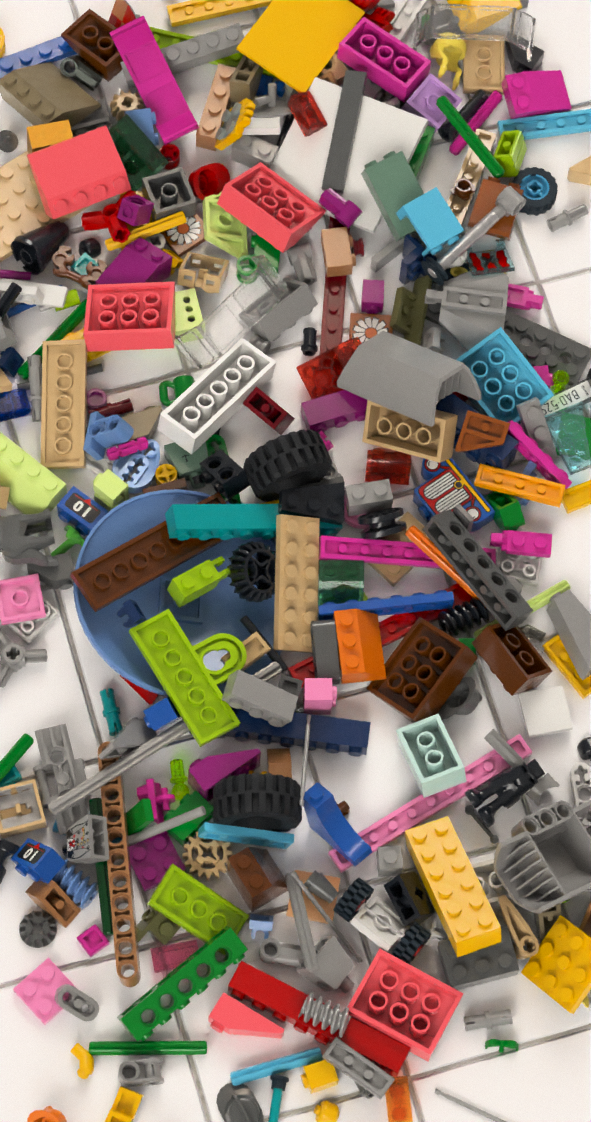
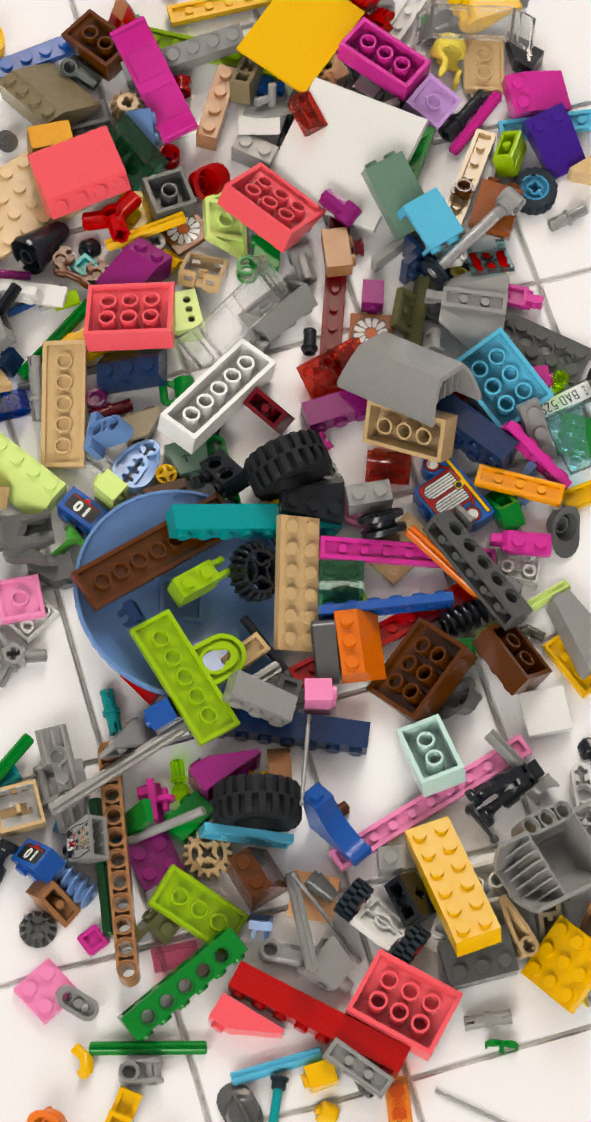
dark pink axle [106,436,149,461] -> none
magenta brick [117,195,154,226] -> none
piece [215,98,256,151] -> none
light grey piece [298,992,352,1038] -> none
dark grey tile [321,70,368,193] -> none
green axle [436,96,505,179] -> none
dark orange wing [455,410,510,452] -> none
none -> dark blue slope [96,349,167,394]
none -> red wheel [174,74,191,99]
none -> dark purple slope [521,102,586,179]
none -> dark grey piece [546,505,580,558]

